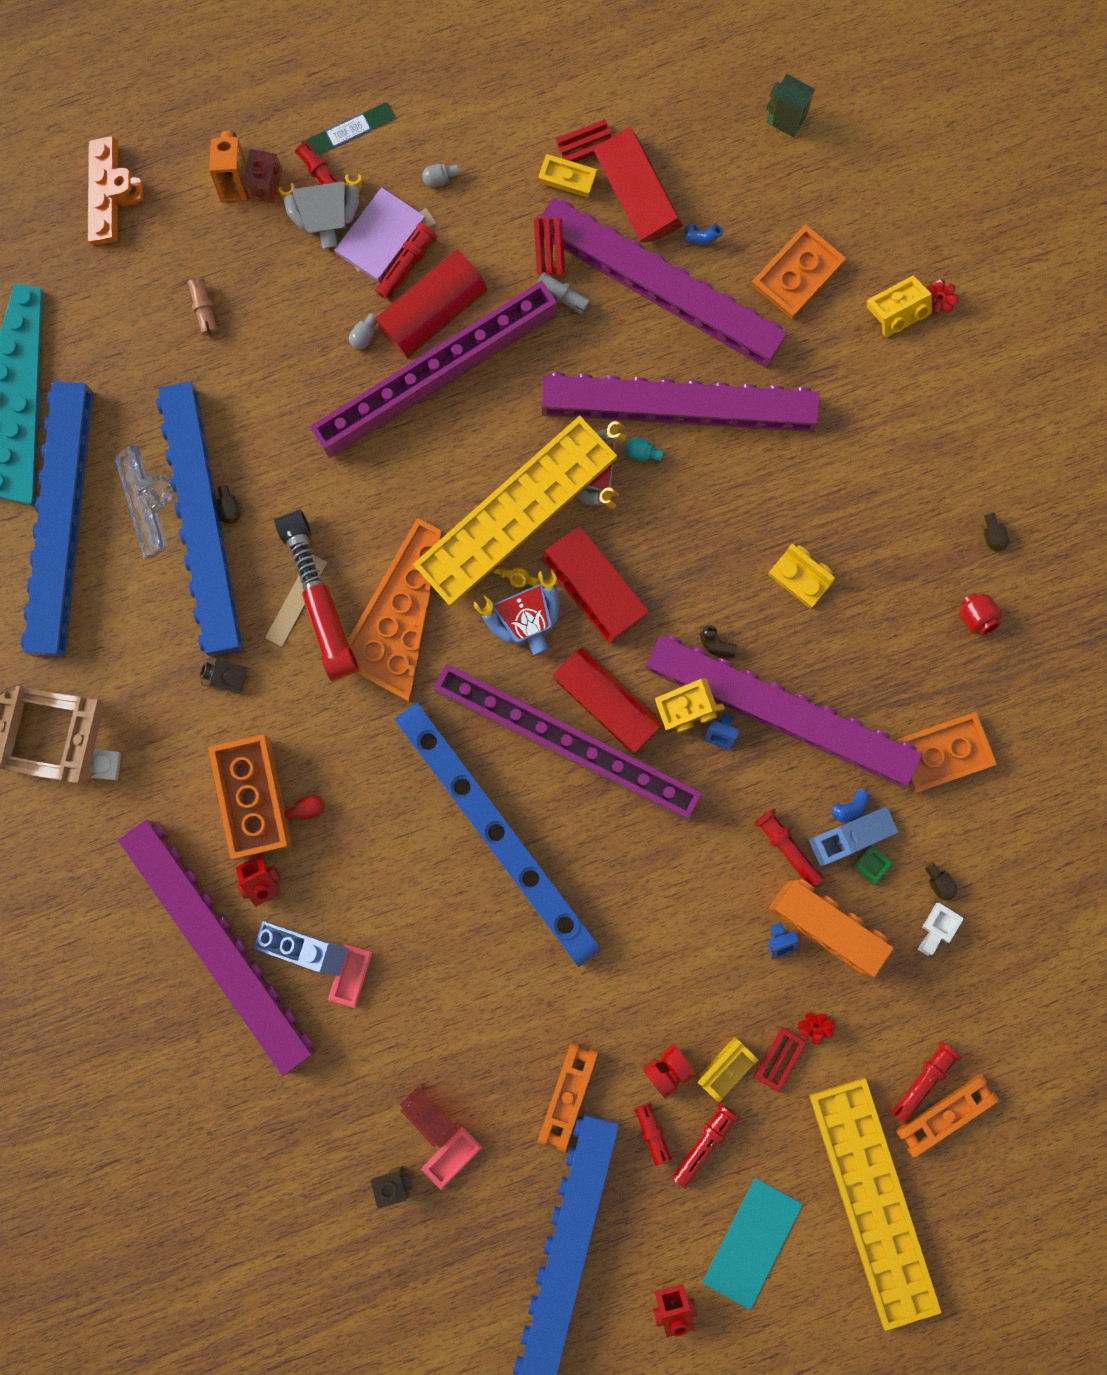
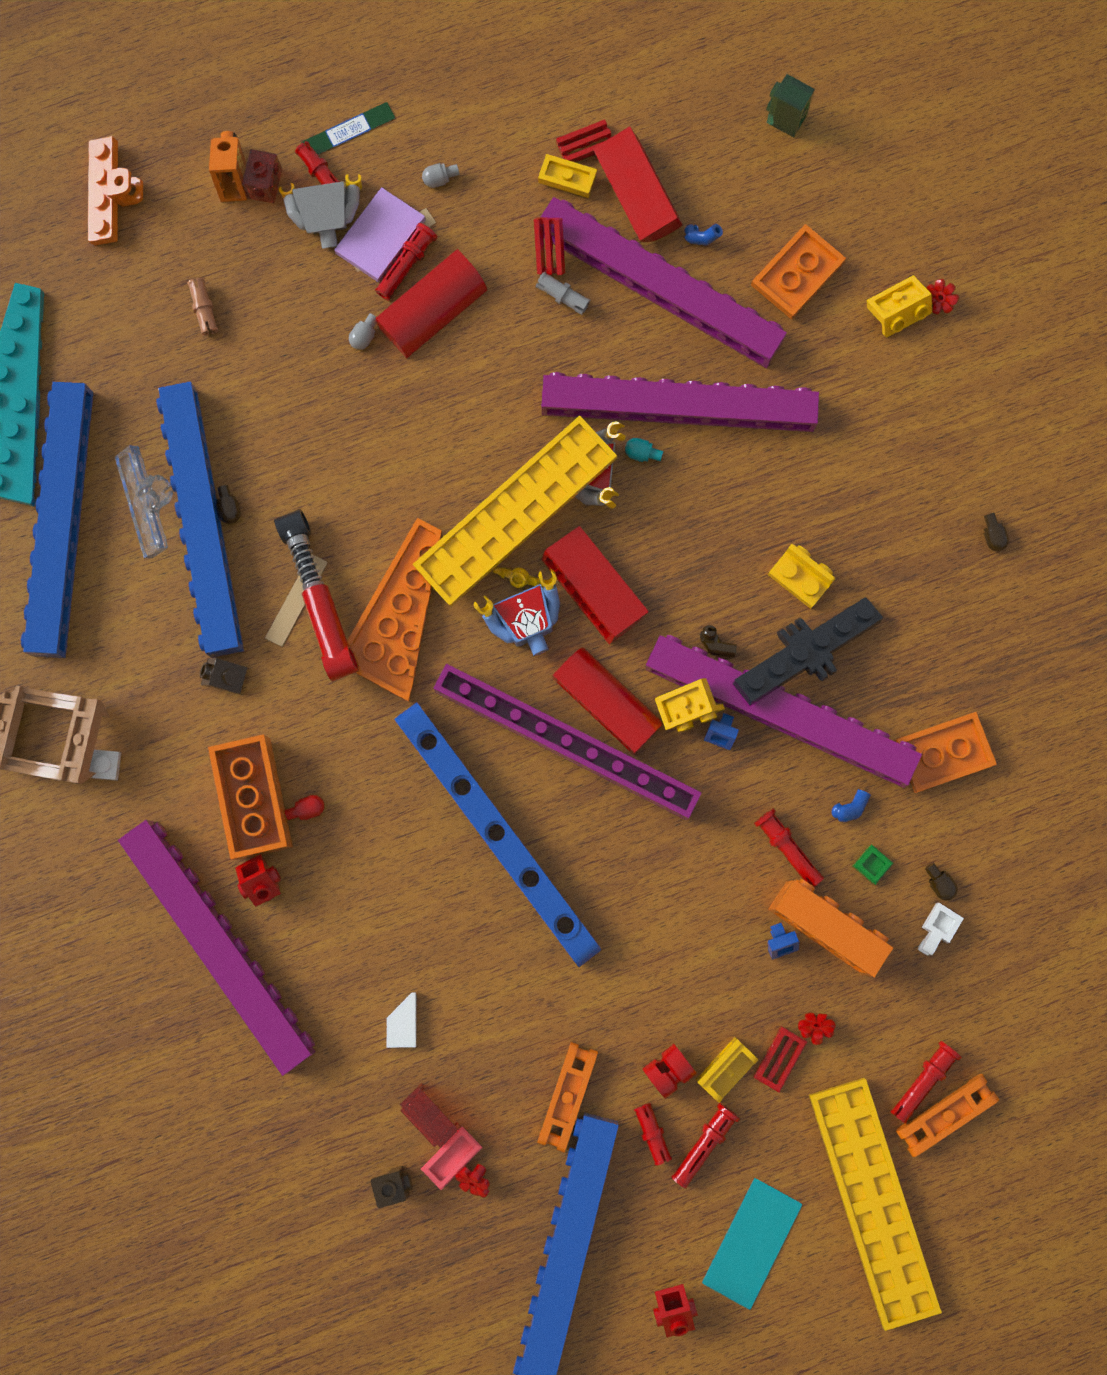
medium blue slope [254,921,348,976] -> none
magenta brick [309,280,557,458] -> none
coral tile [328,944,373,1008] -> none
medium blue slope [809,806,898,866] -> none
red head [959,593,1002,636] -> none
none -> white tile [387,992,417,1048]
none -> red plant [455,1164,490,1198]
none -> black hinge [733,597,883,706]

